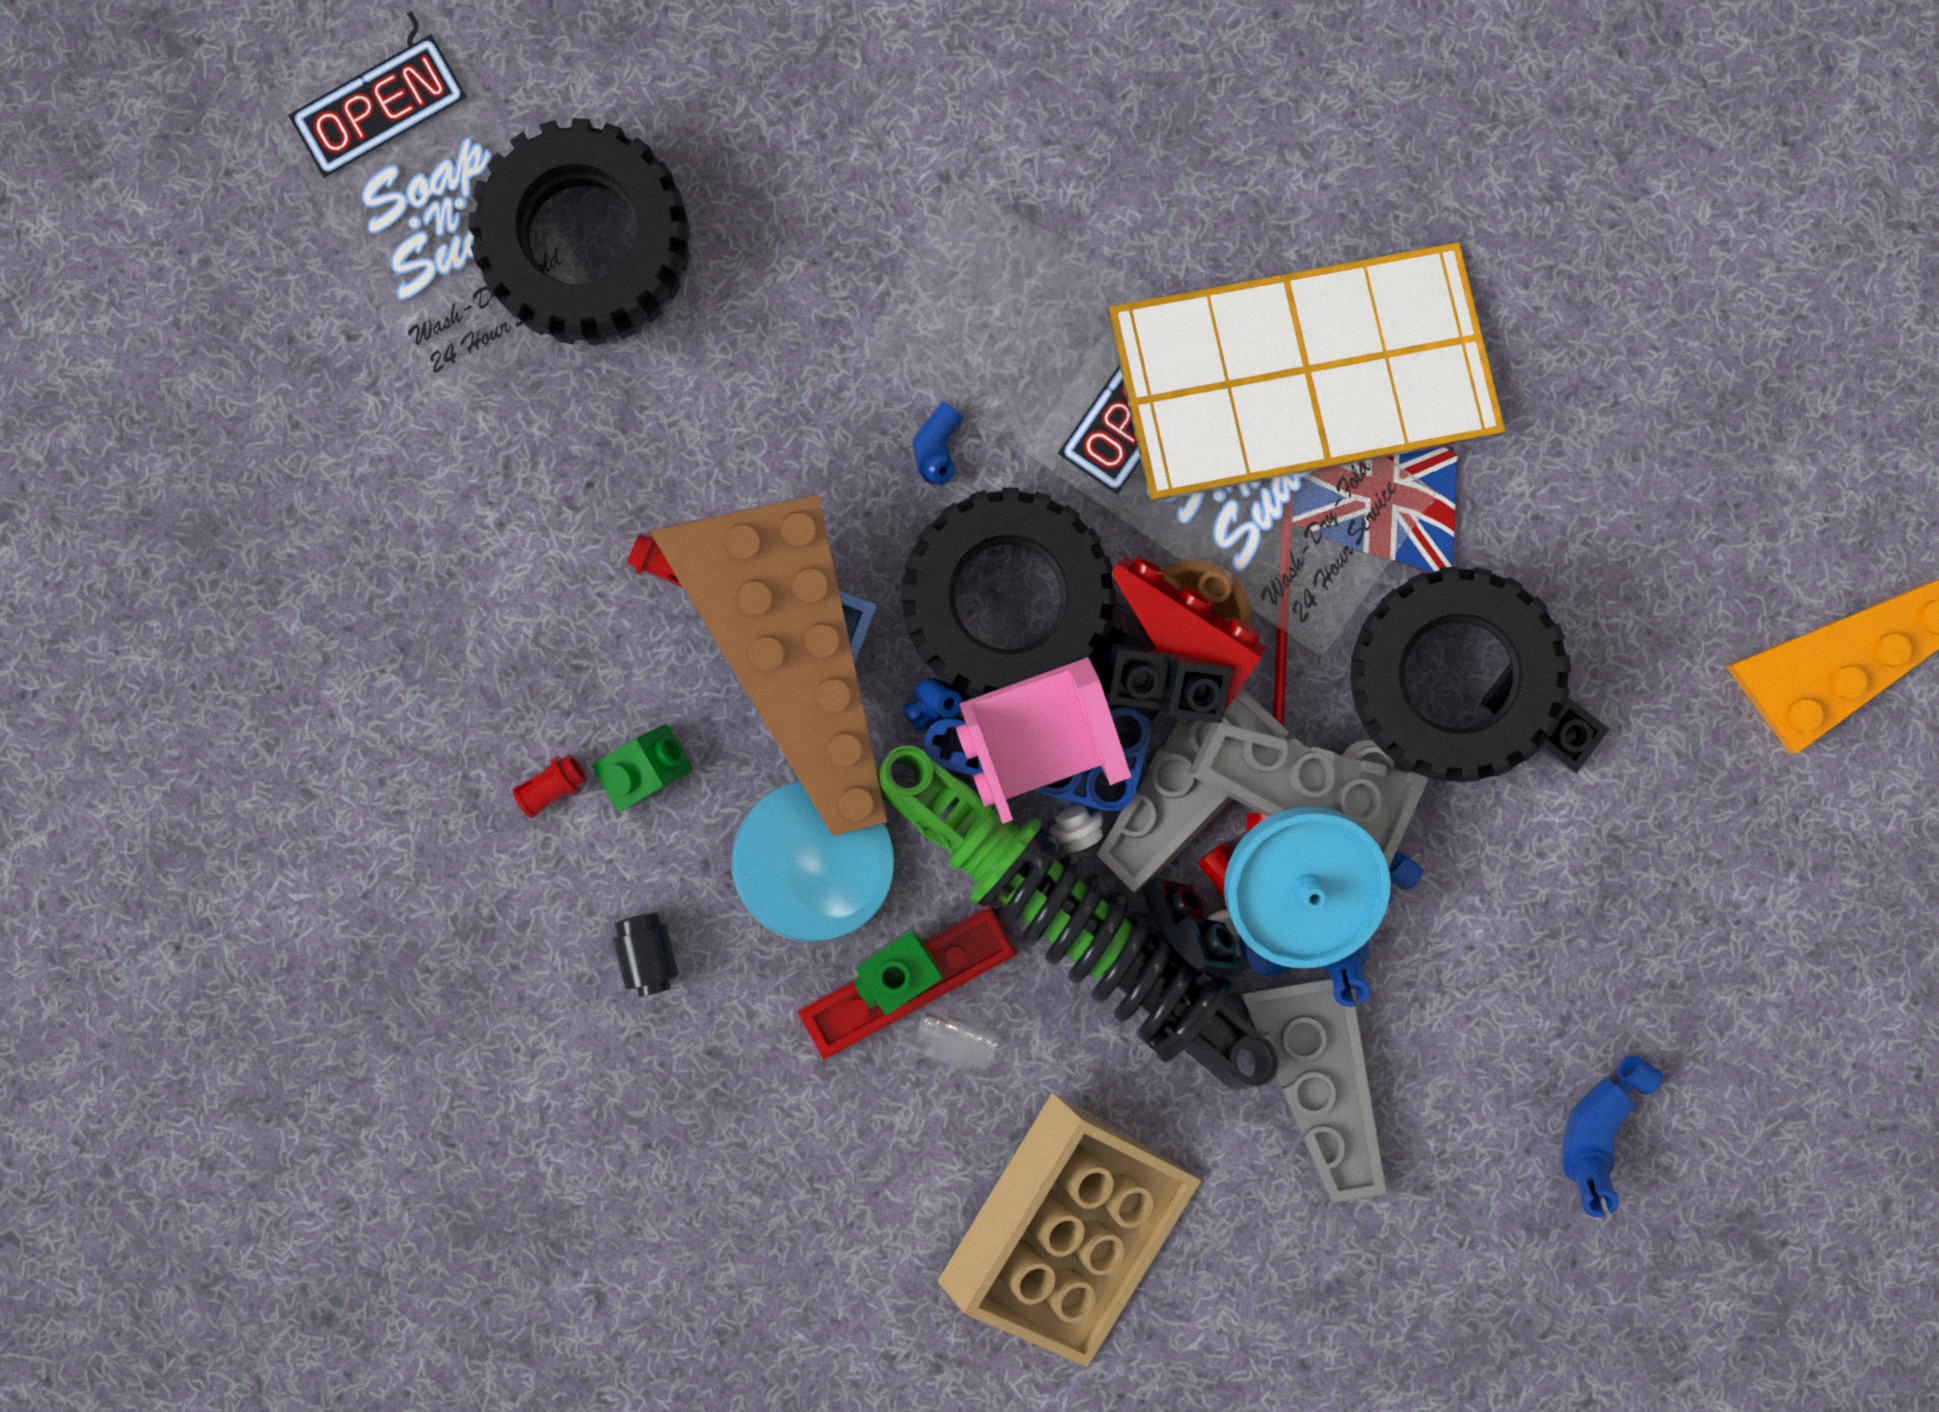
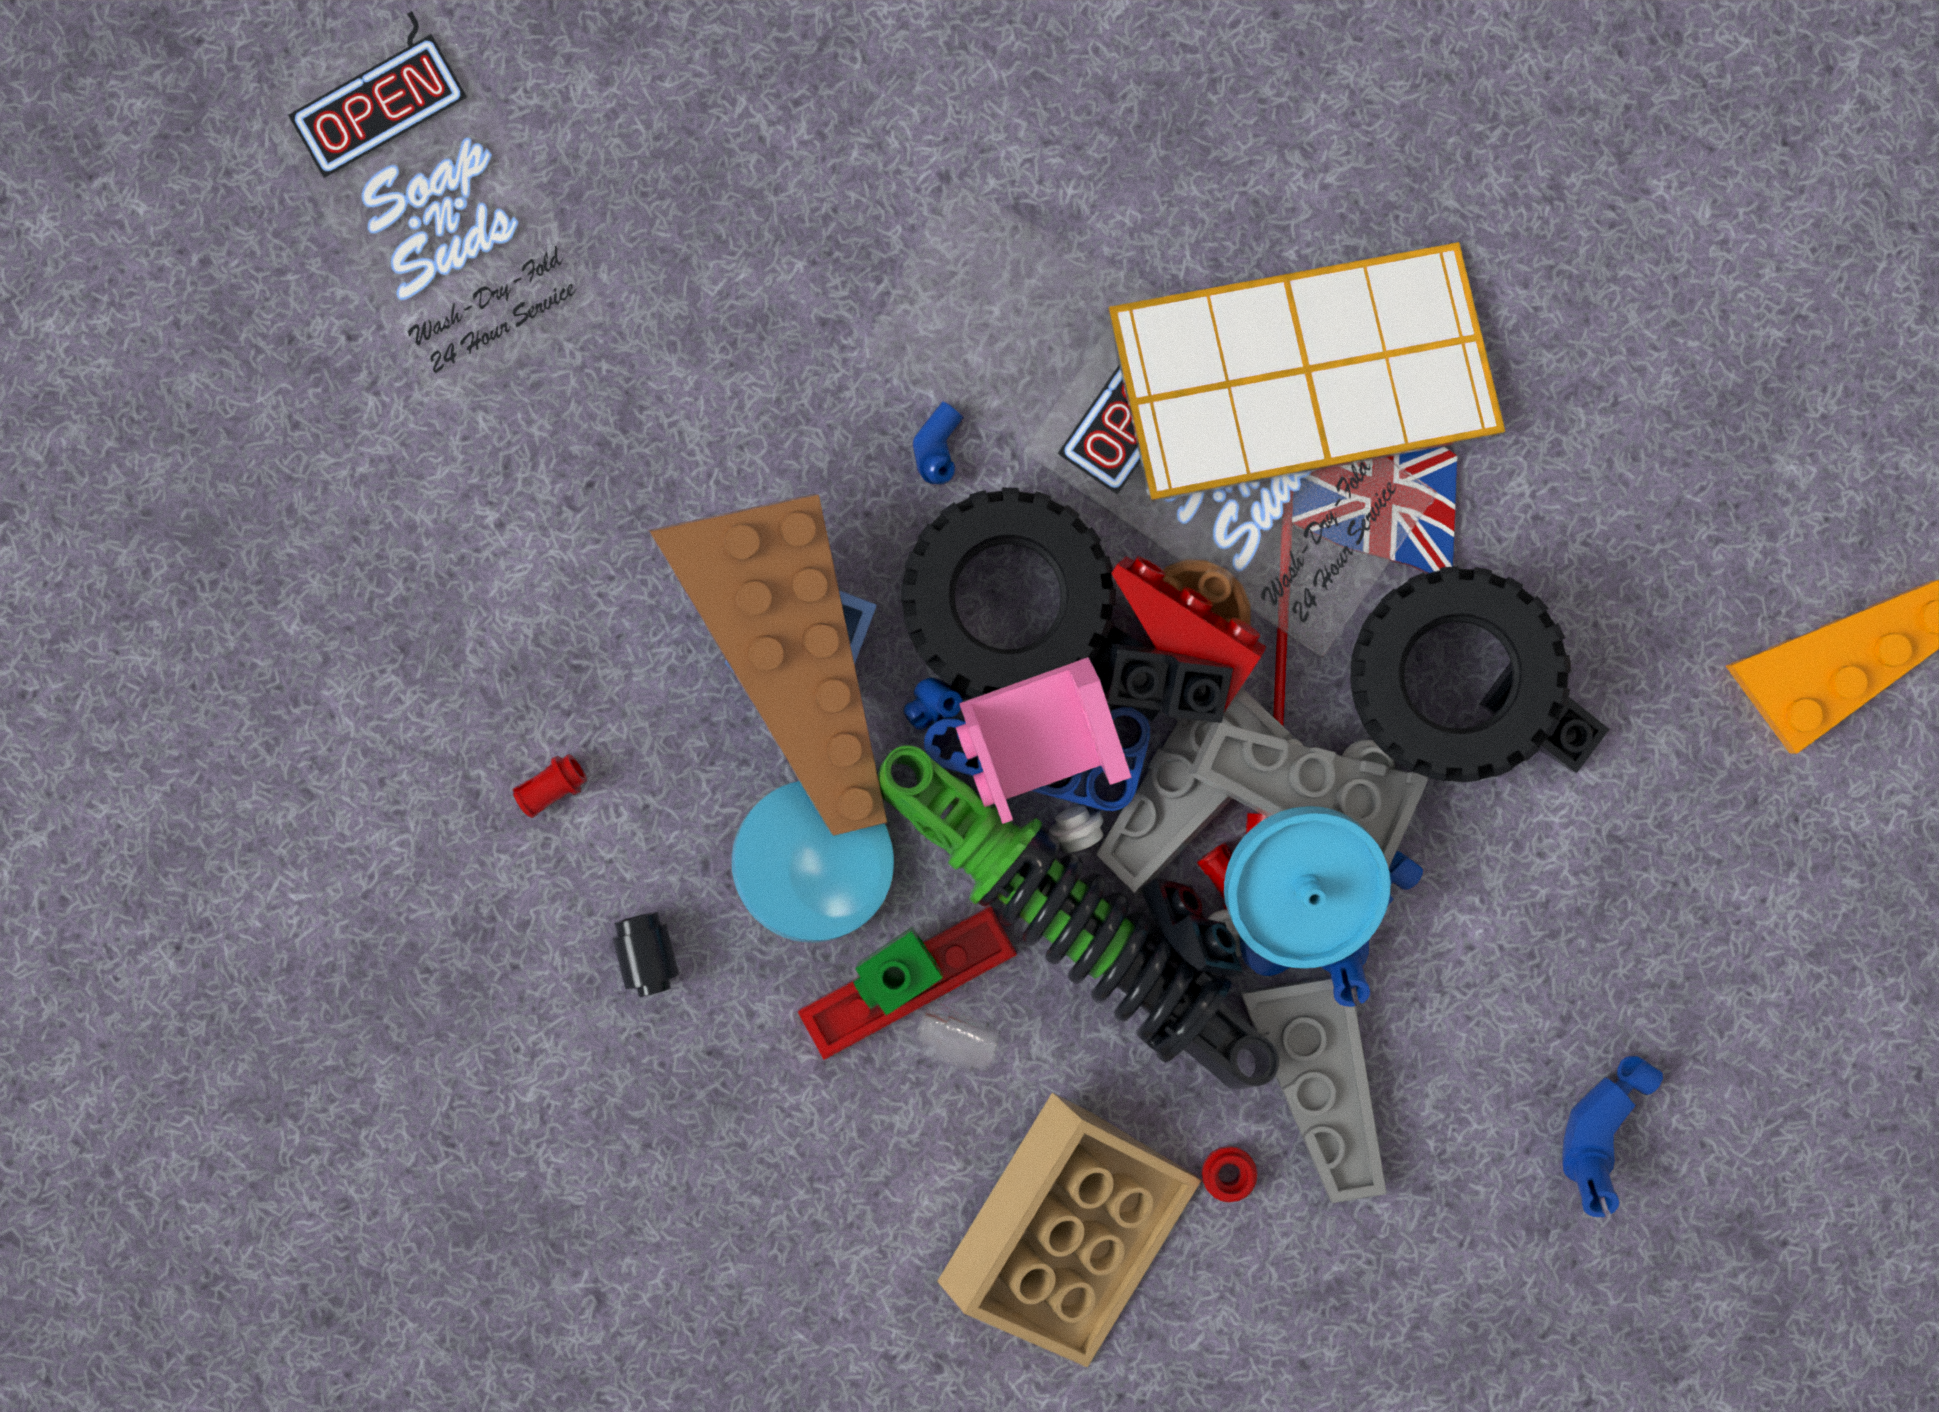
black tyre [468,118,690,345] -> none
green bracket [591,724,692,813] -> none
red pin [627,534,683,588] -> none
none -> red plate [1202,1146,1257,1202]

